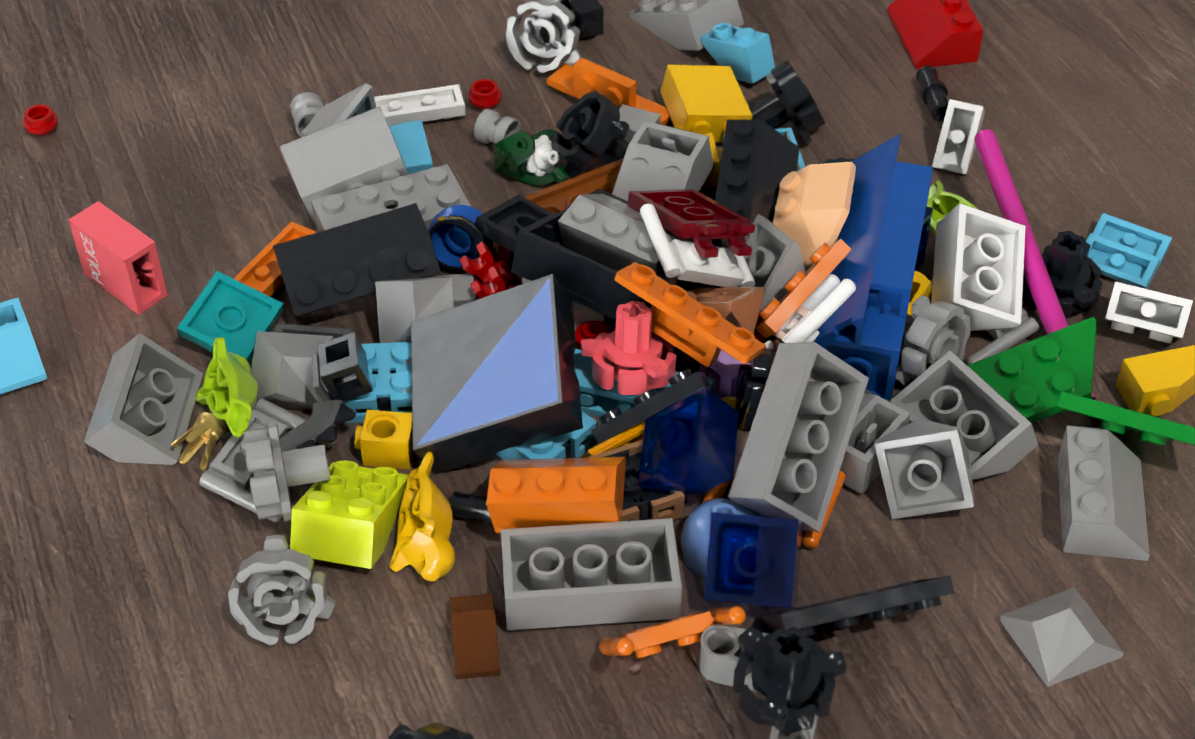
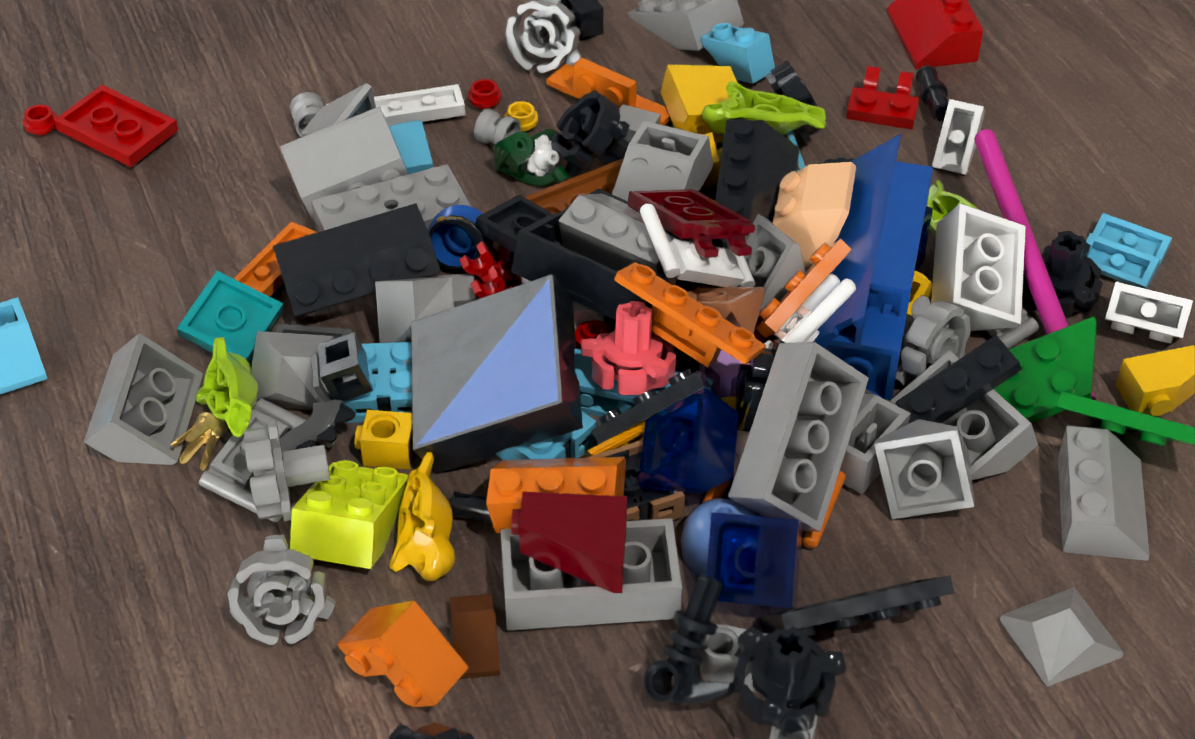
coral brick [68,201,168,315] -> none
orange plate [599,606,746,658] -> none
none -> red plate [54,85,178,167]
none -> orange brick [337,600,469,707]
none -> yellow plate [504,101,538,132]
none -> dark red slope [511,491,627,593]
none -> black piece [644,574,735,704]
none -> lime animal [702,82,826,135]
none -> red plate [846,66,919,130]
none -> black plate [896,335,1022,423]

